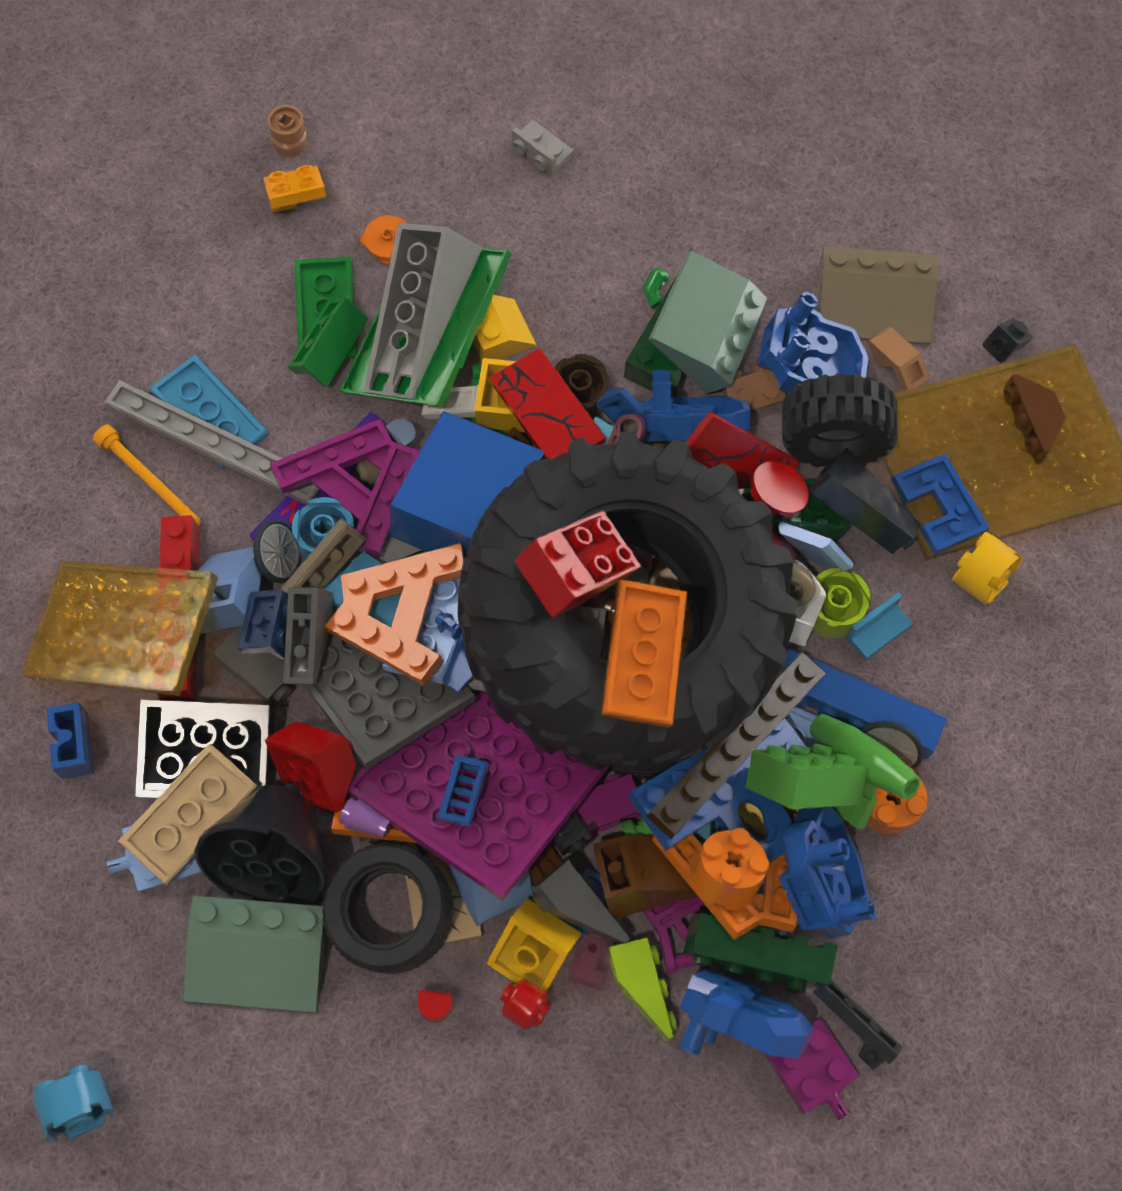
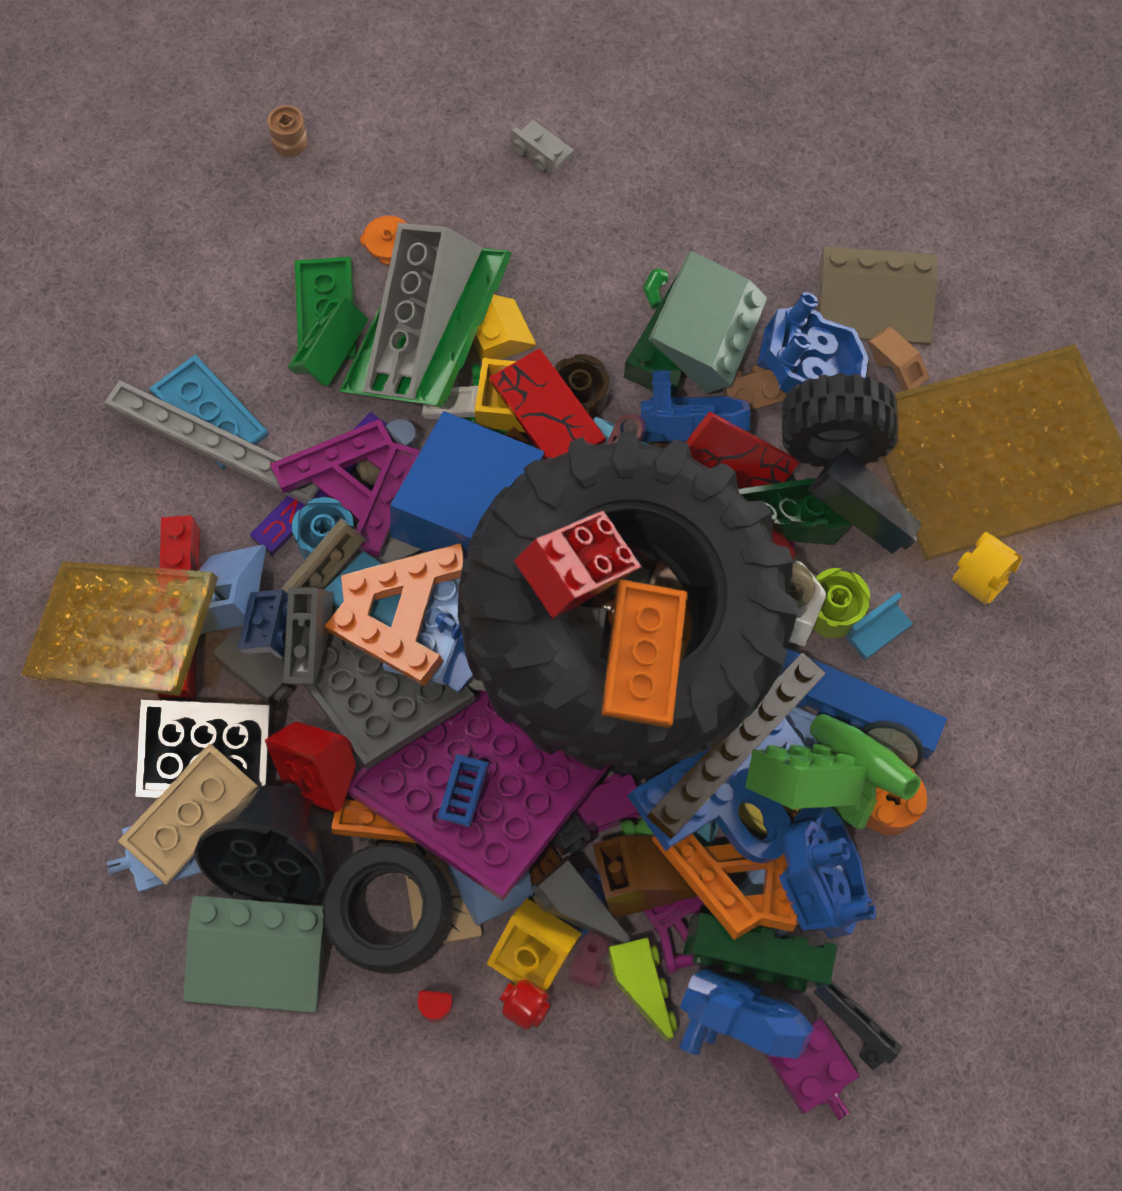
dark azure brick [33,1064,114,1143] -> none
blue brick [47,702,94,779] -> none
light orange piece [93,424,201,527] -> none
light grey wheel [253,519,301,584] -> none
light orange plate [263,165,327,213] -> none
medium lavender cone [339,798,390,838] -> none
blue slope [596,388,645,424] -> none
orange brick [693,828,769,910] -> none
tile [749,461,809,518] -> none
light blue tile [778,522,854,571] -> none
blue plate [891,453,990,555] -> none
black bracket [982,318,1034,363] -> none
reddish brown slope [1003,374,1066,465] -> none

